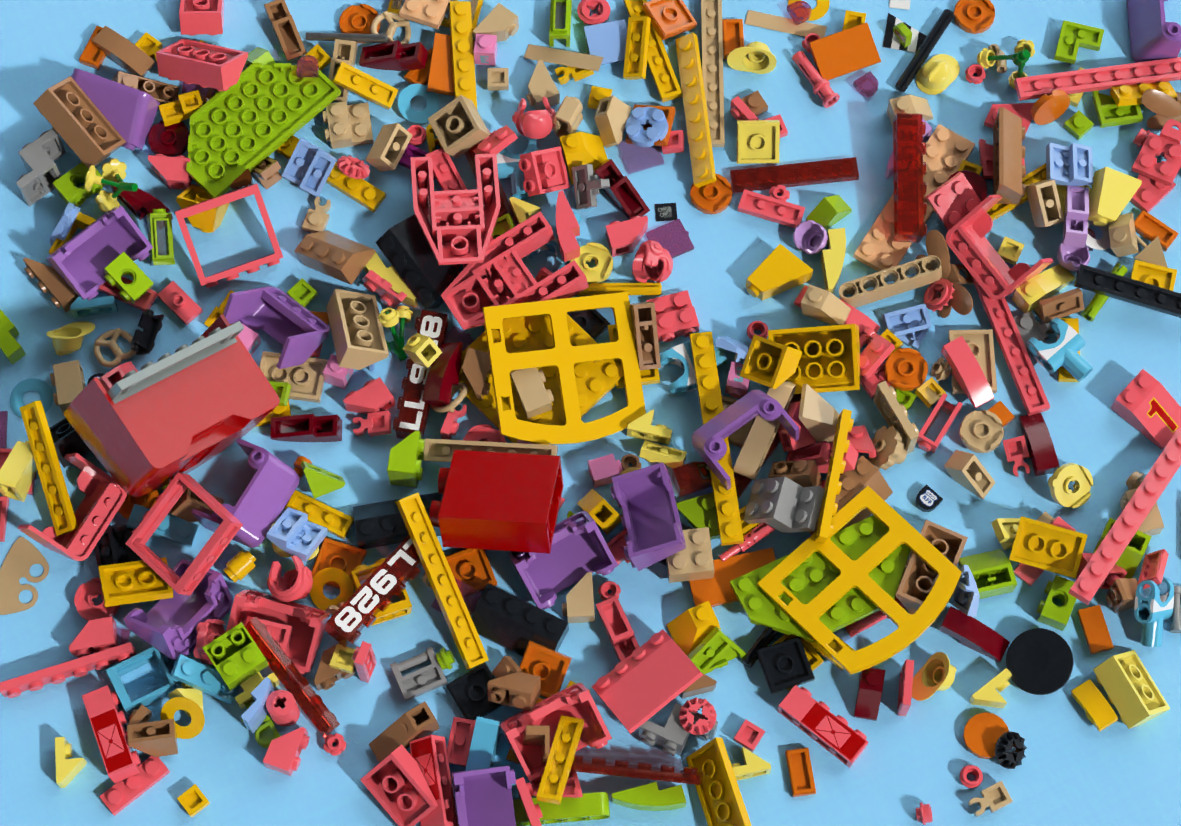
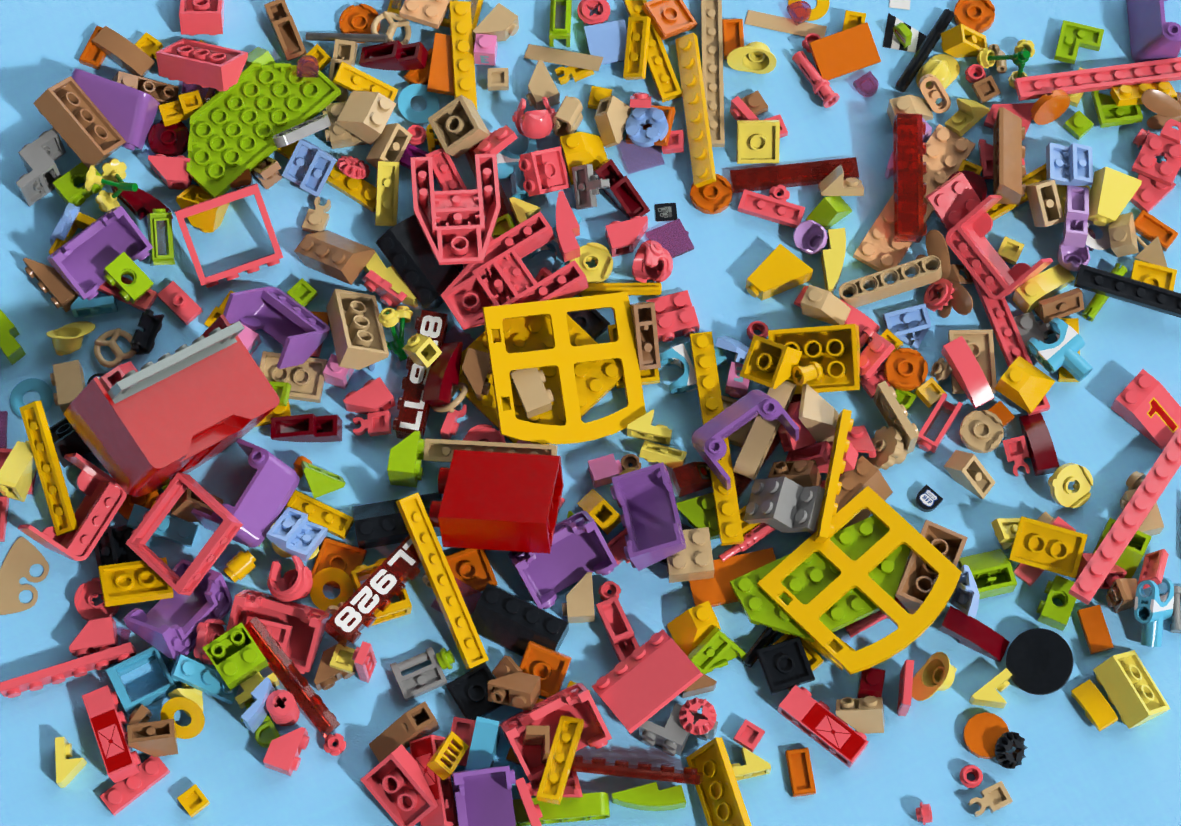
none -> light grey beam [272,114,331,148]
none -> tan slope [335,91,396,145]
none -> light yellow plate [375,161,400,226]
none -> yellow slope [427,731,469,780]
none -> coral plate [630,92,651,108]
none -> yellow bush [792,361,822,386]
none -> tan slope [818,165,864,196]
none -> tan slope [835,696,885,734]
none -> light nougat plate [918,74,951,113]
none -> yellow slope [941,24,988,58]
none -> light yellow slope [945,98,990,137]
none -> medium nougat plate [972,75,1001,104]
none -> yellow slope [994,356,1055,414]

